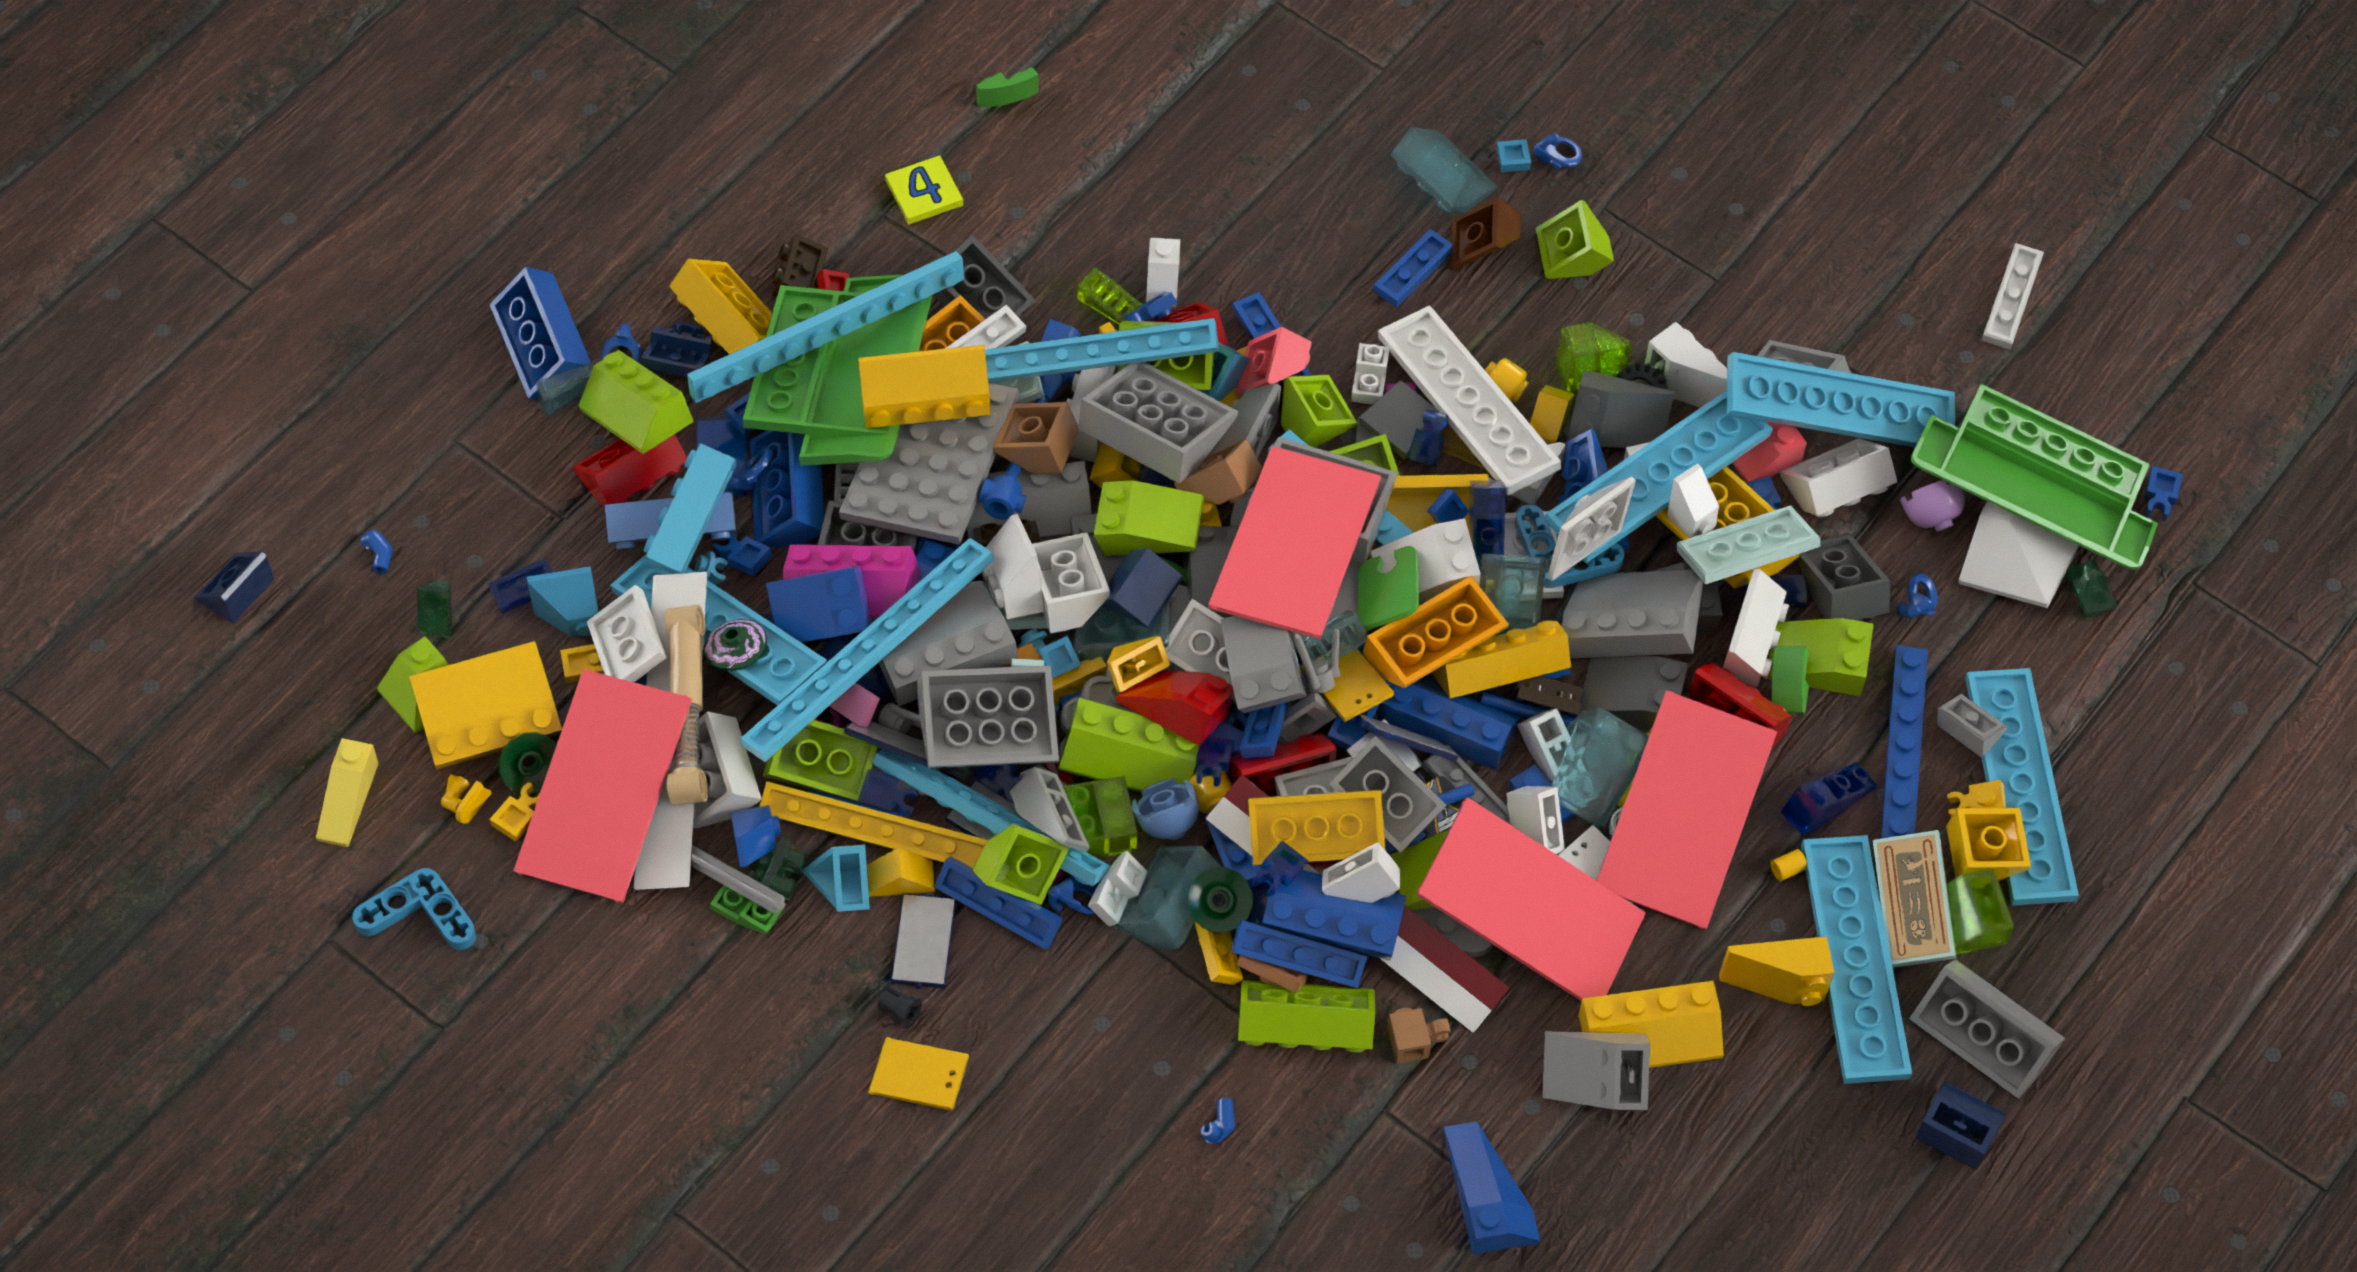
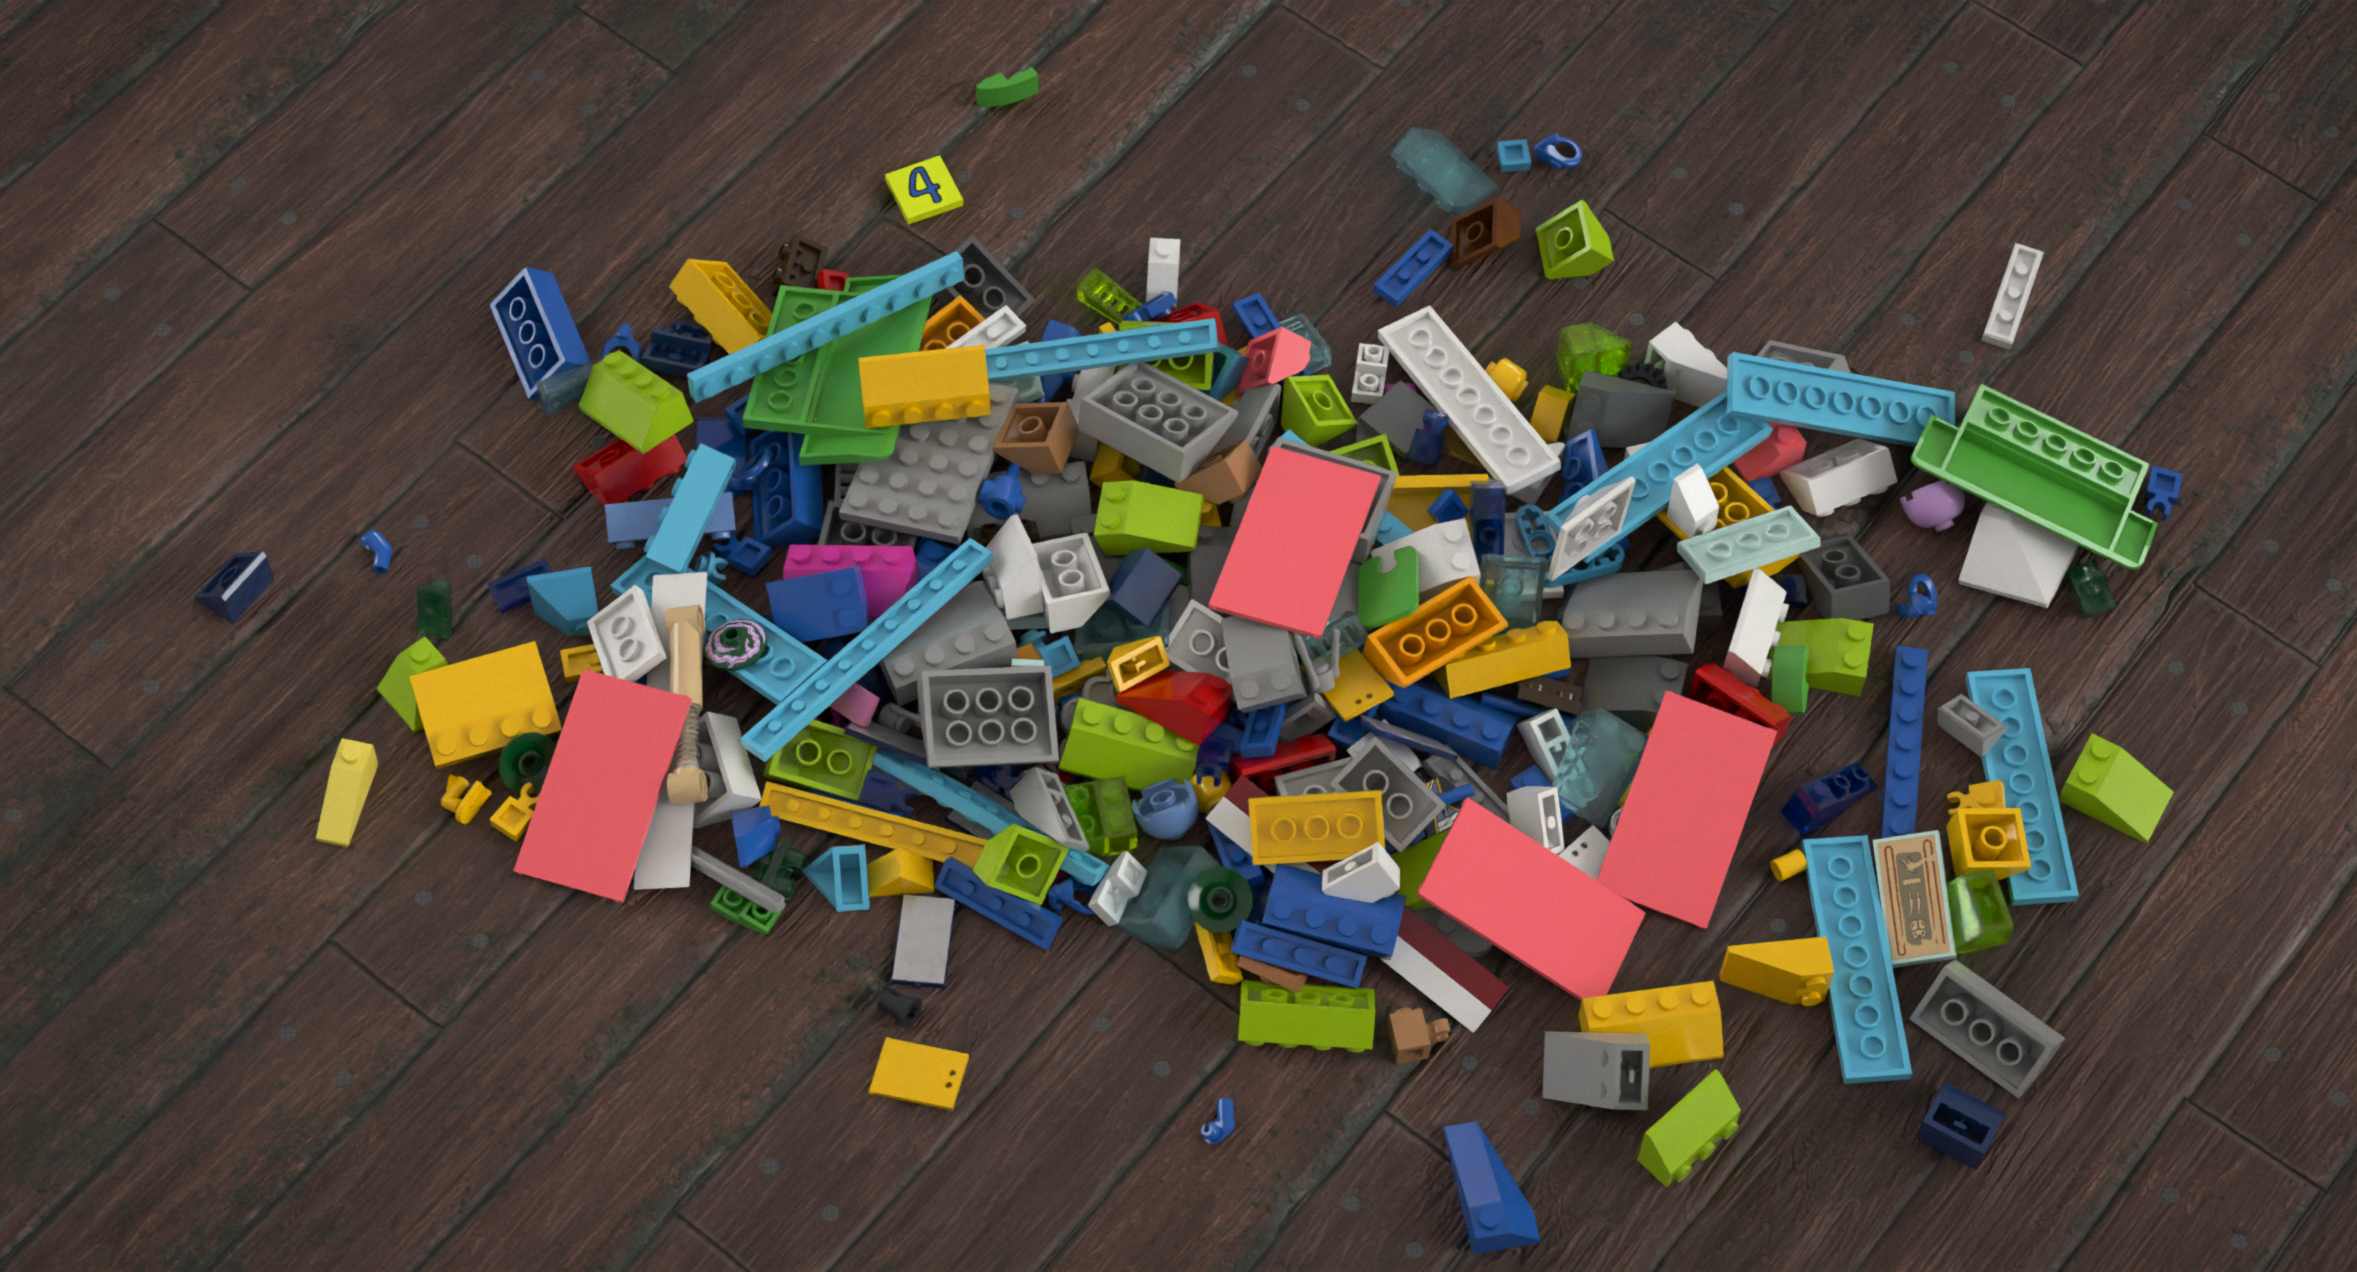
dark azure beam [352,868,476,950] -> none
clear blue plate [1252,840,1308,897] -> none
none -> clear light blue slope [1279,313,1332,373]
none -> lime slope [1637,1069,1741,1188]
none -> lime slope [2058,733,2174,844]

